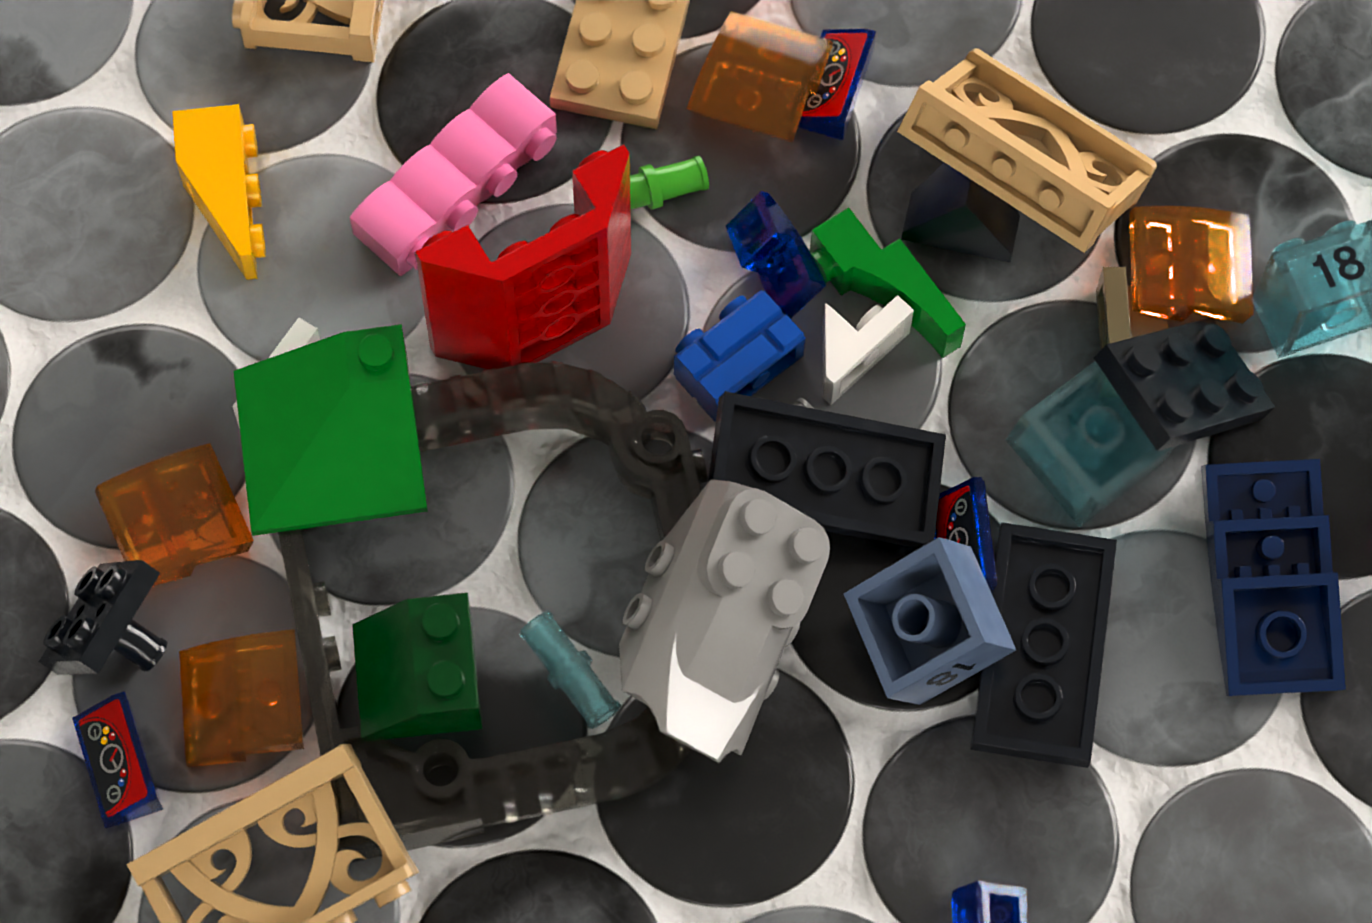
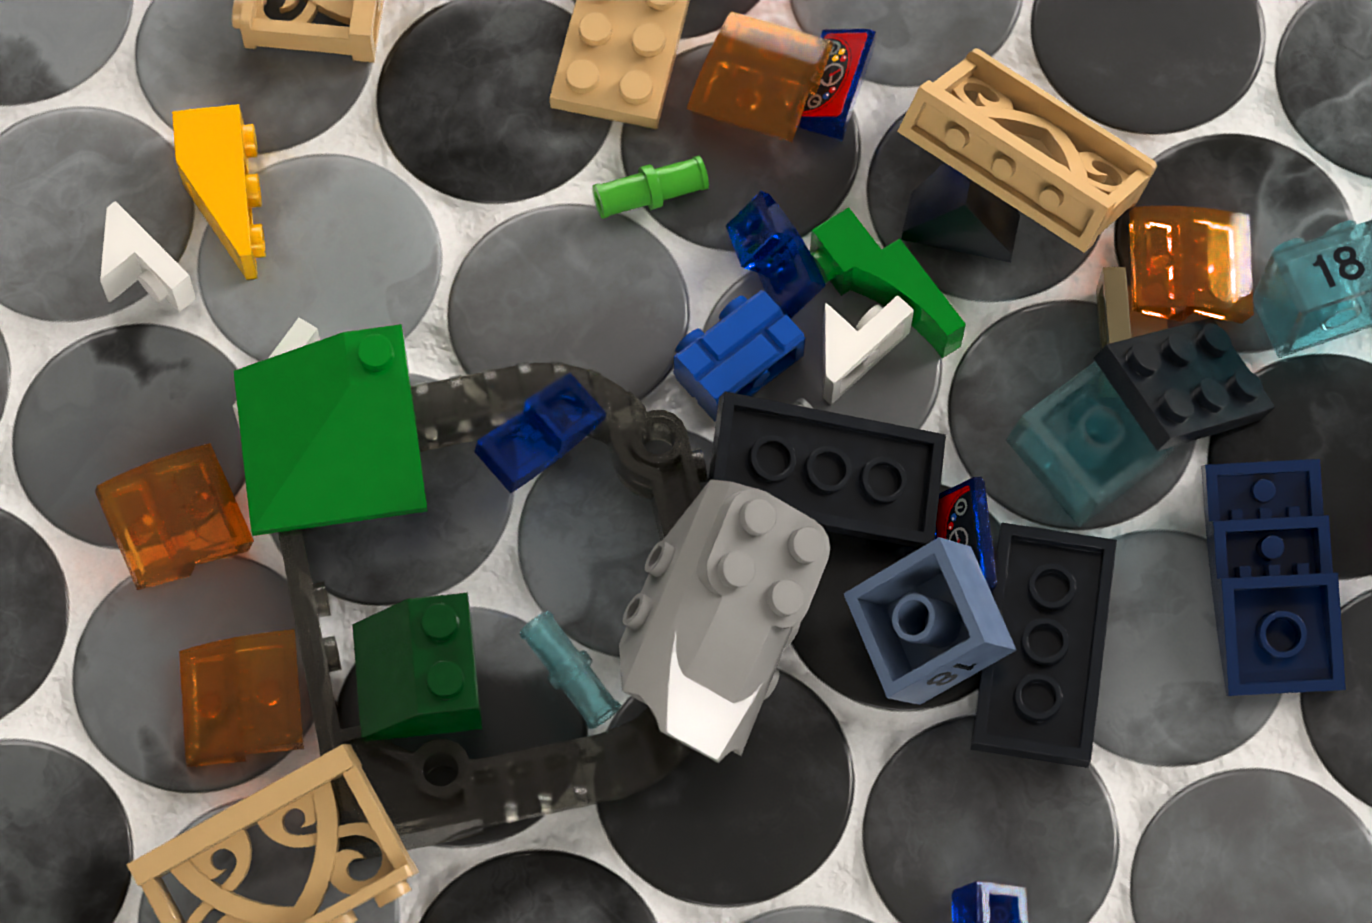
black plate [39,560,167,674] -> none
slope [72,691,163,829] -> none
bright pink brick [350,73,557,276] -> none
red slope [415,144,631,376] -> none
none -> white slope [100,201,197,312]
none -> clear blue slope [474,372,607,494]

